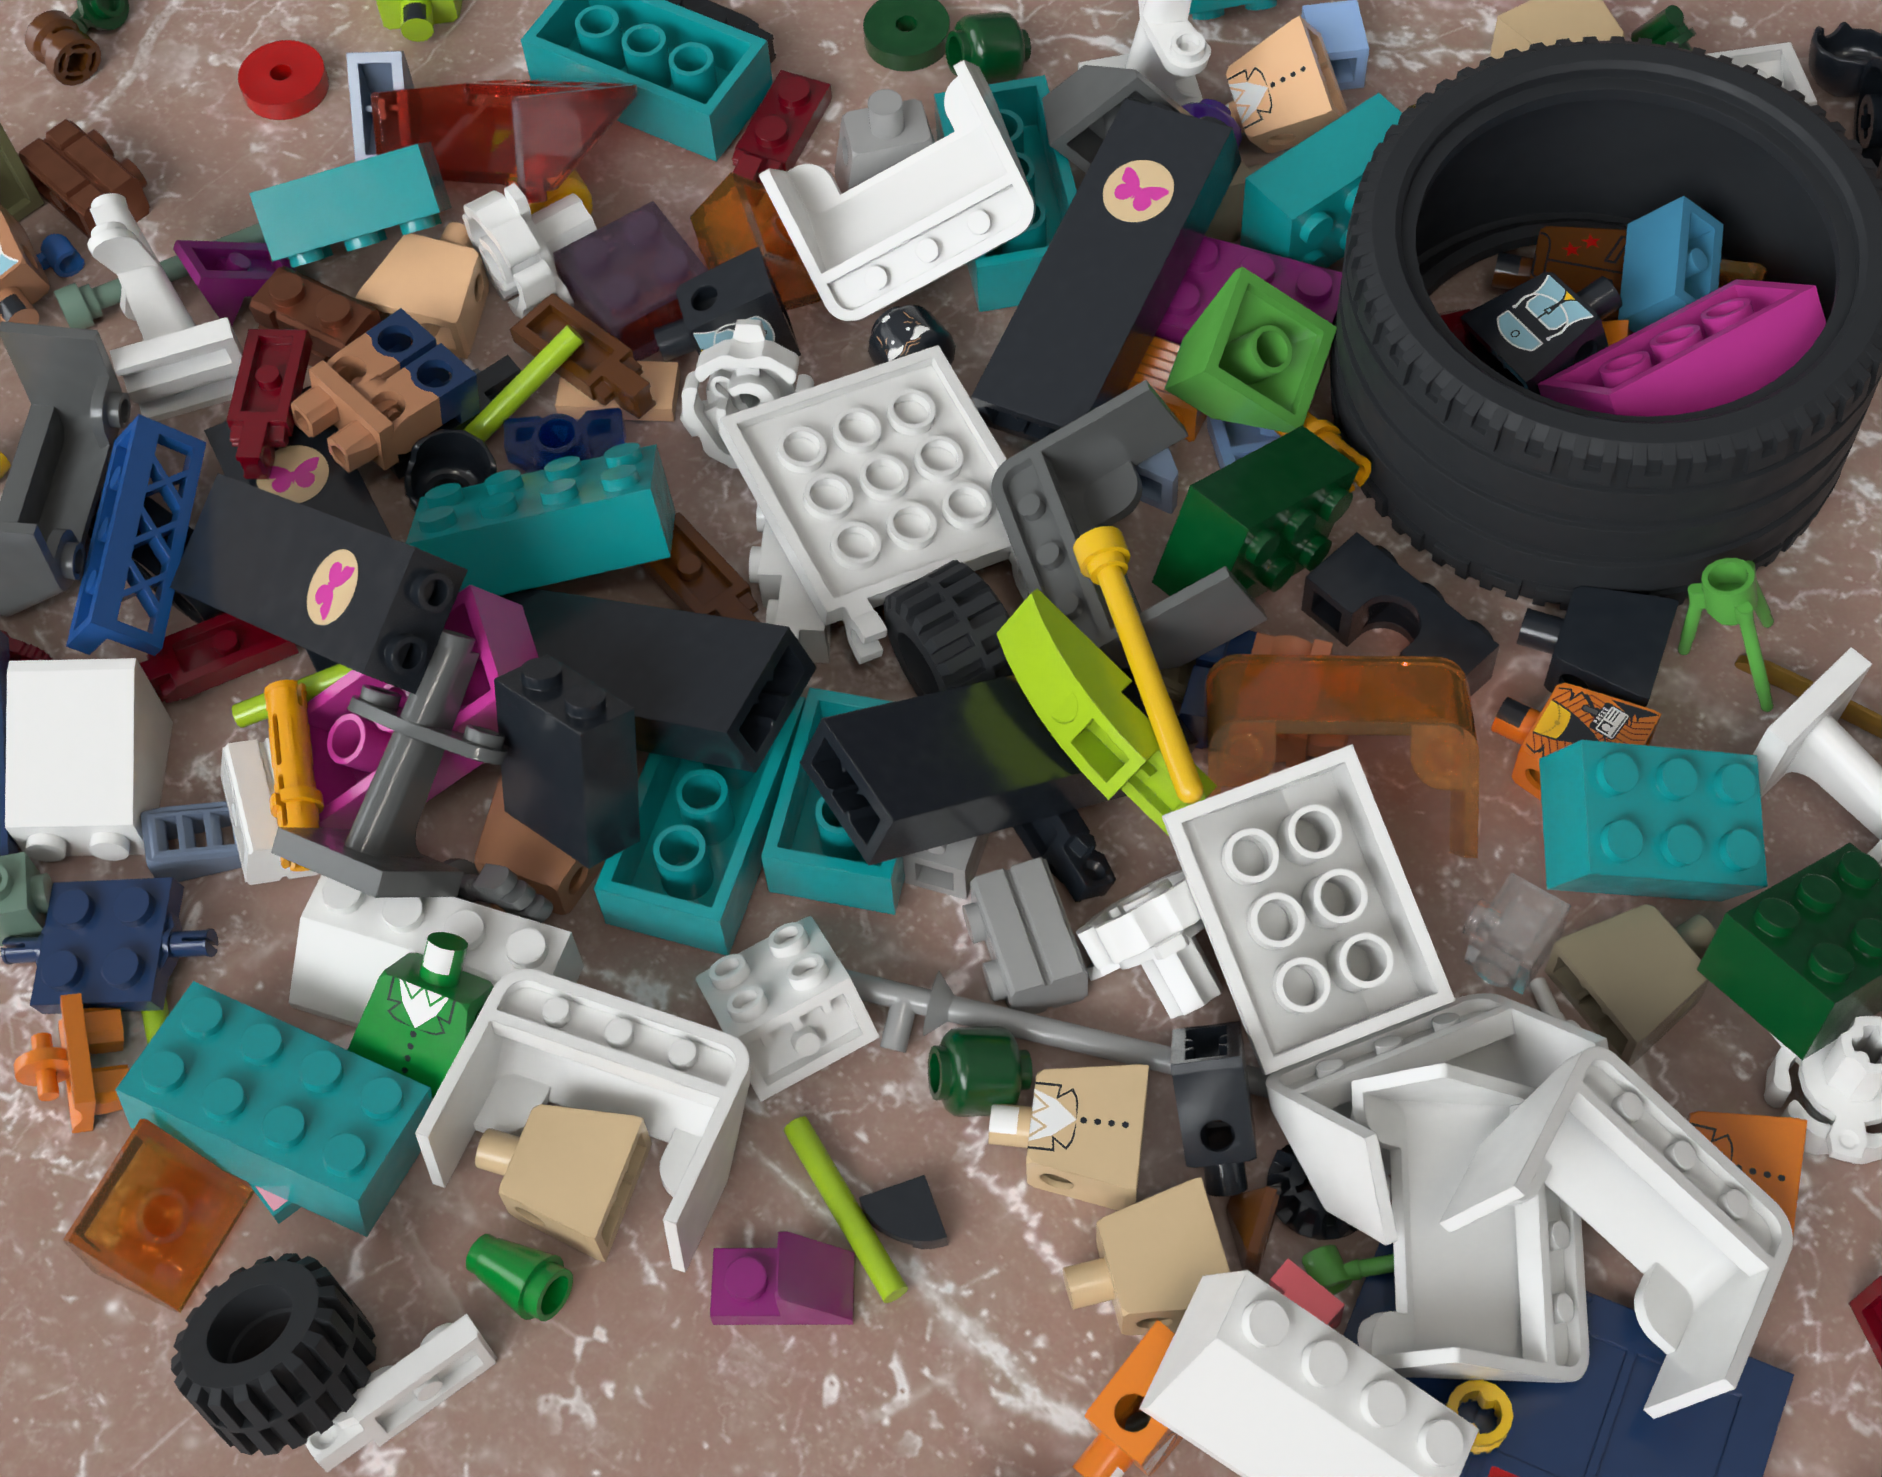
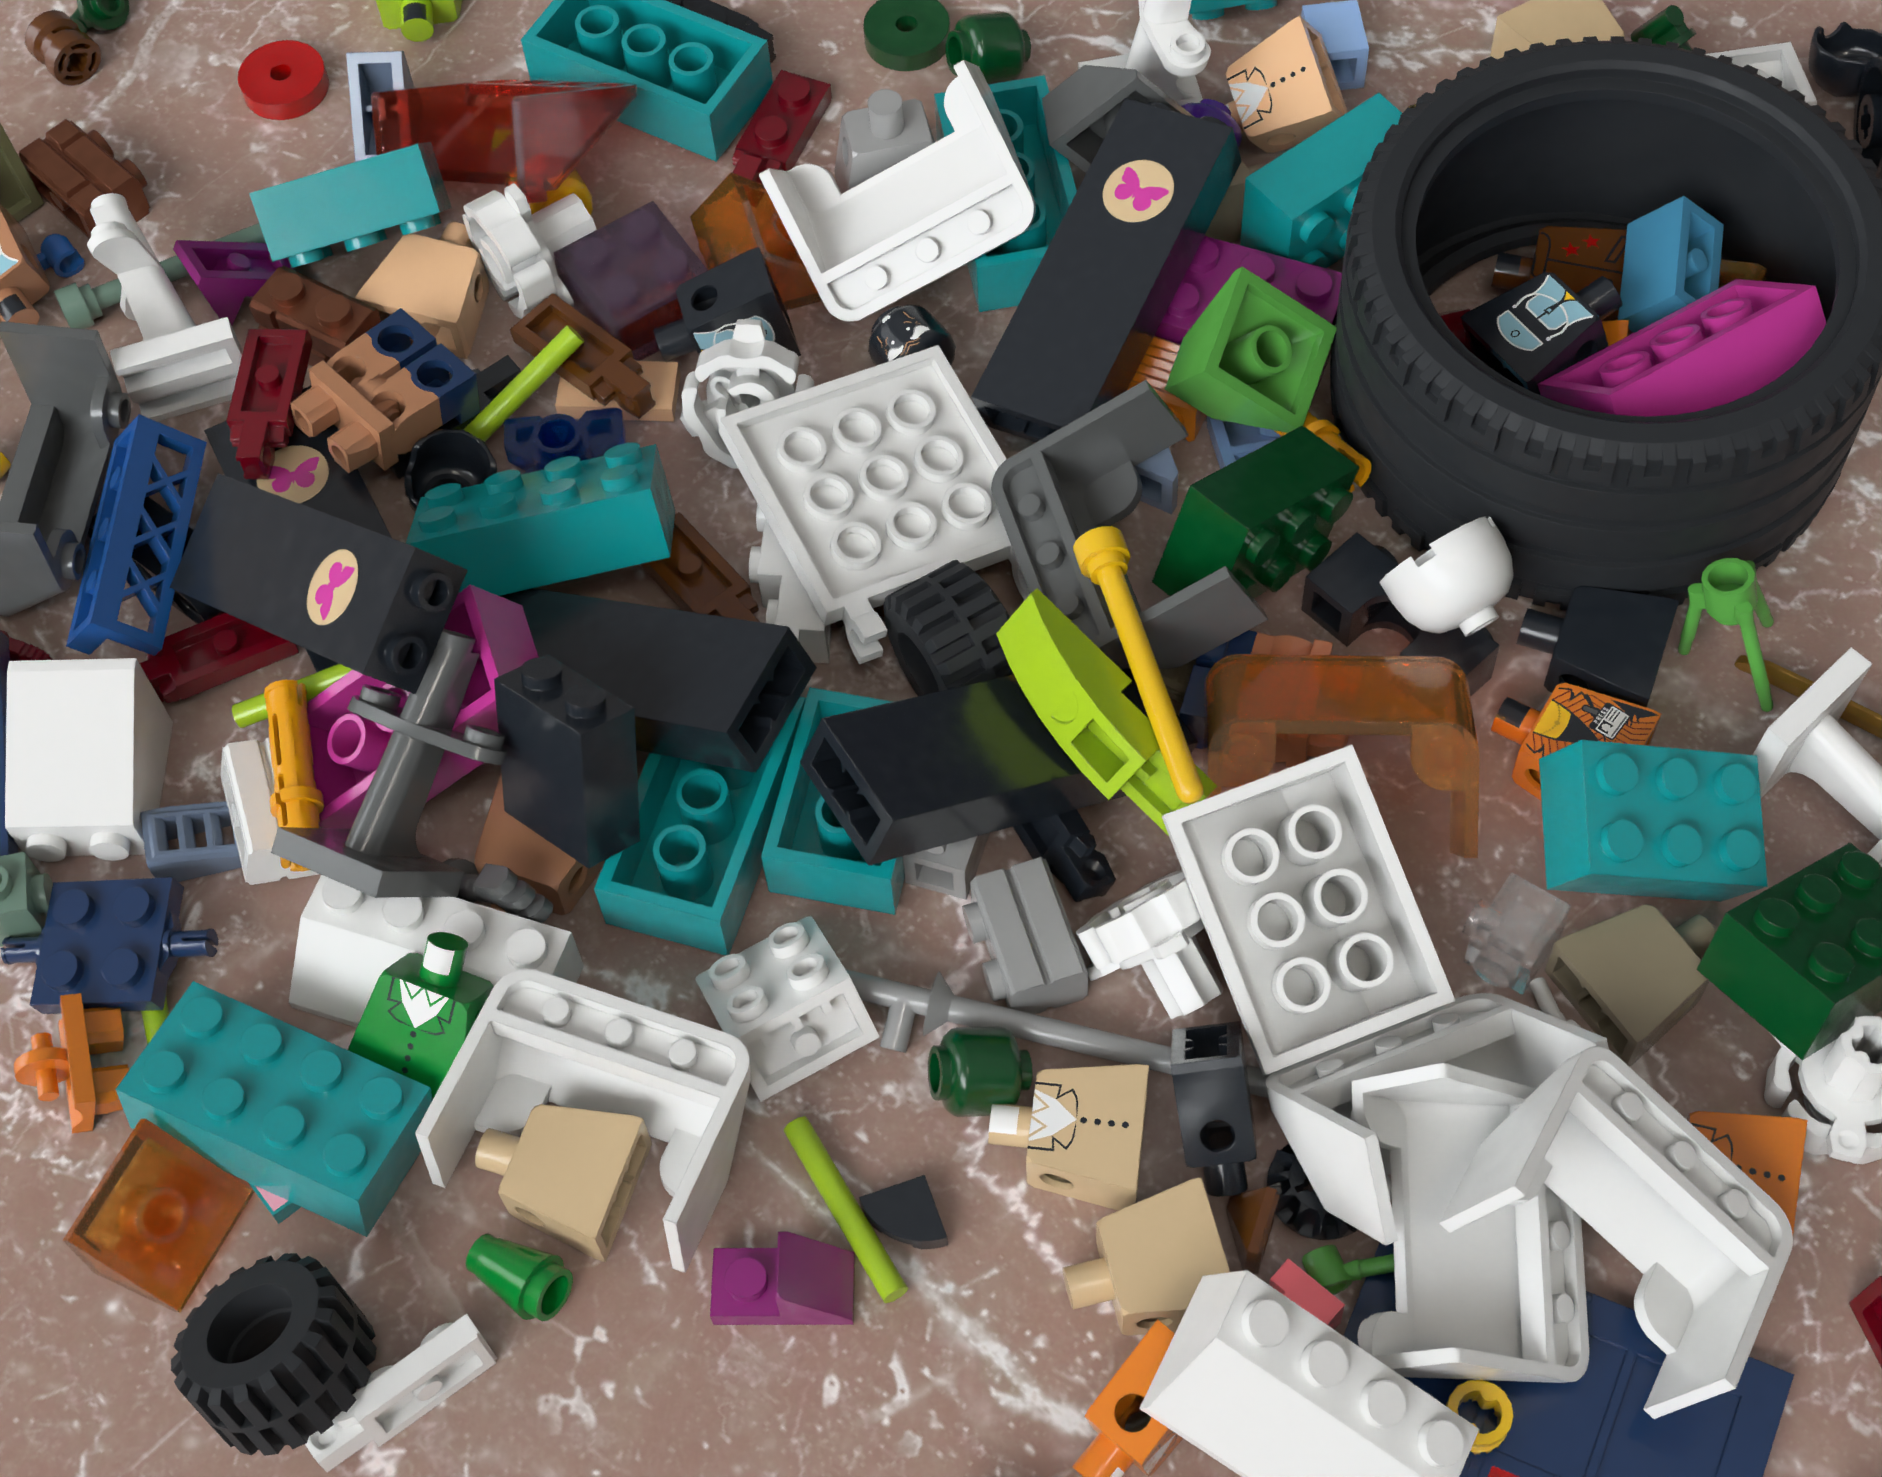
none -> white cylinder [1379,516,1514,637]

